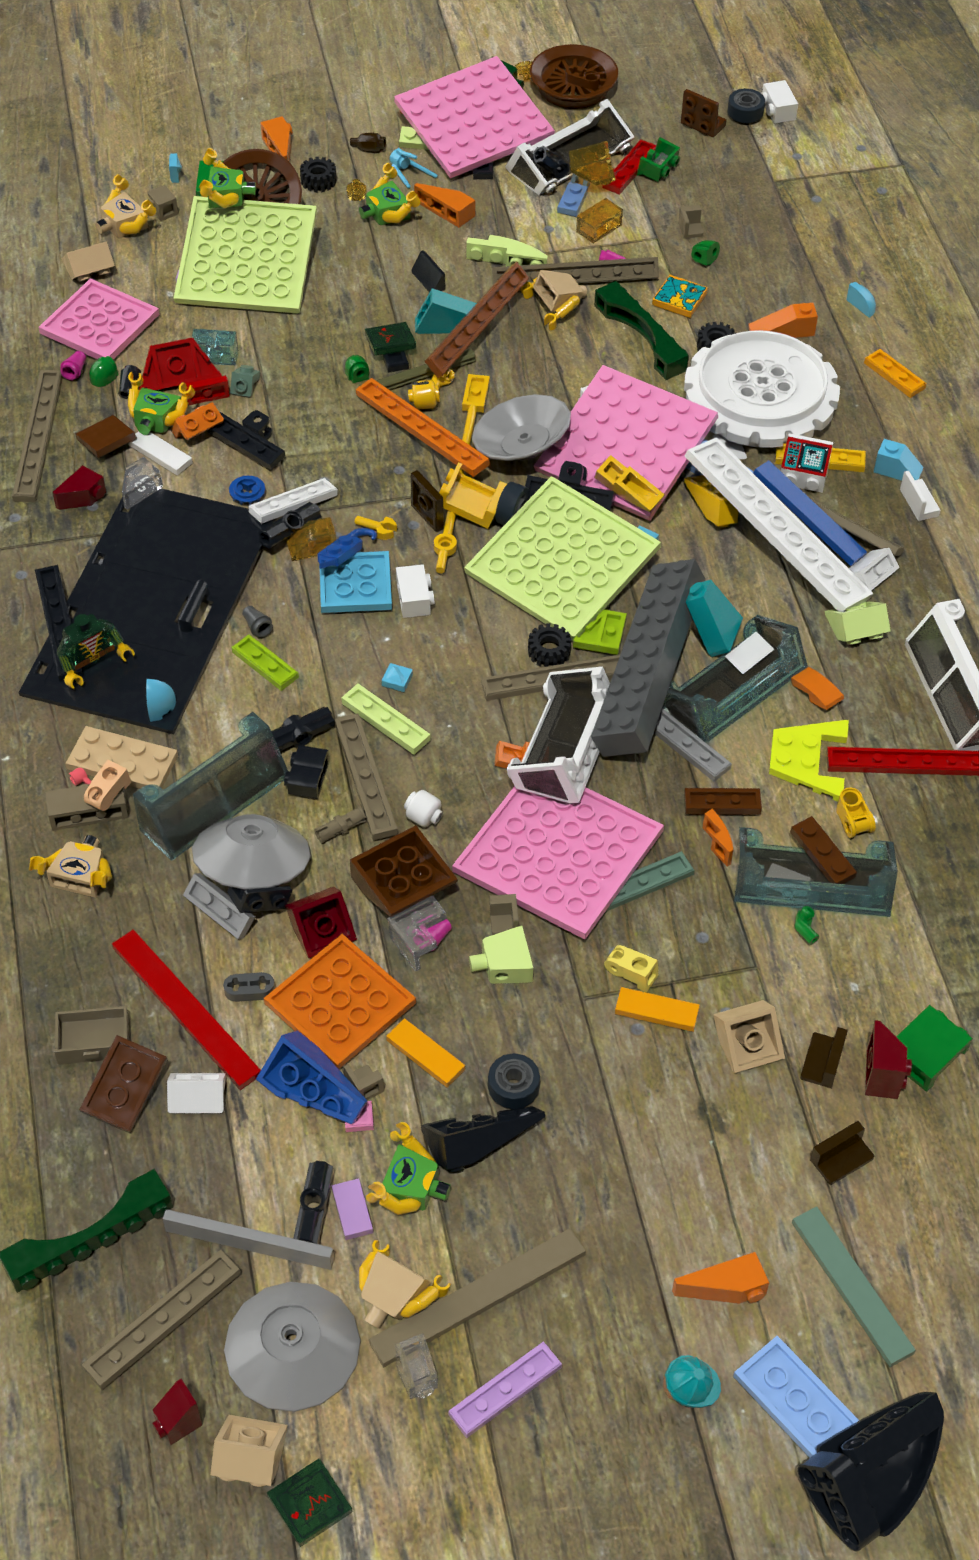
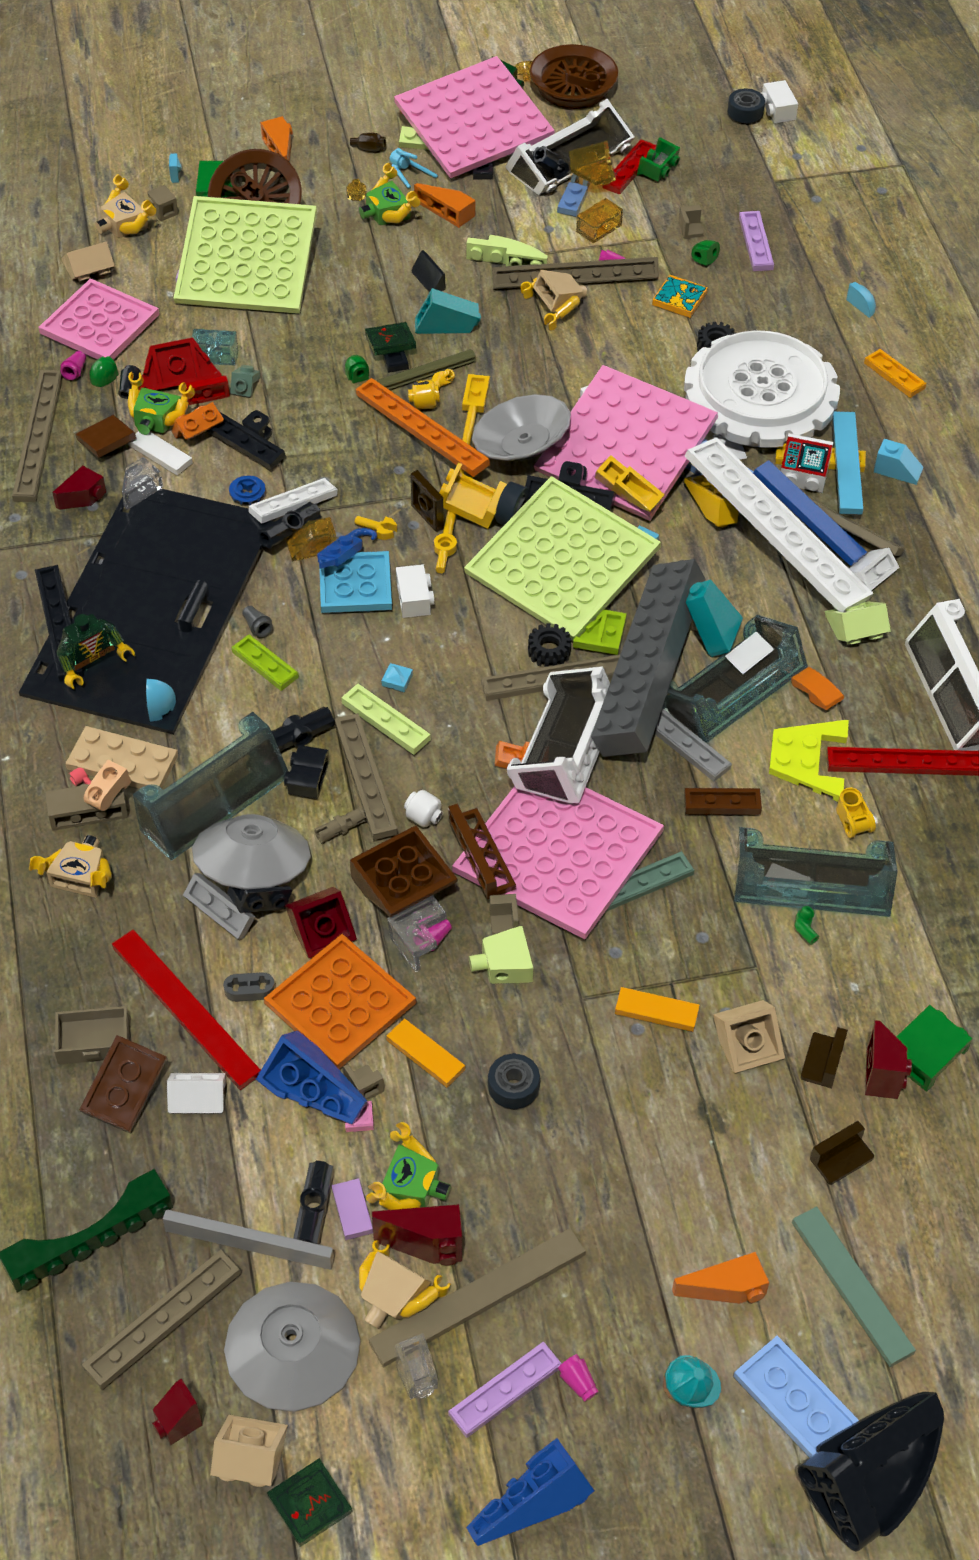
torso [199,148,256,208] -> none
black tyre [300,157,337,193] -> none
black wedge [421,1106,545,1172] -> none
dark orange tile [424,262,529,378] -> none
dark green arch [594,281,689,380] -> none
light yellow leg [604,945,658,993] -> none
reddish brown bracket [681,89,727,138] -> none
orange slope [702,809,733,867] -> none
orange slope [748,303,818,338] -> none
reddish brown plate [790,816,857,889] -> none
white panel [900,471,940,521] -> none
none -> dark red slope [372,1204,462,1266]
none -> reddish brown fence [448,803,516,899]
none -> blue wedge [466,1438,594,1546]
none -> dark pink cone [558,1354,599,1402]
none -> lavender tile [739,211,774,271]
none -> medium azure tile [832,411,863,514]

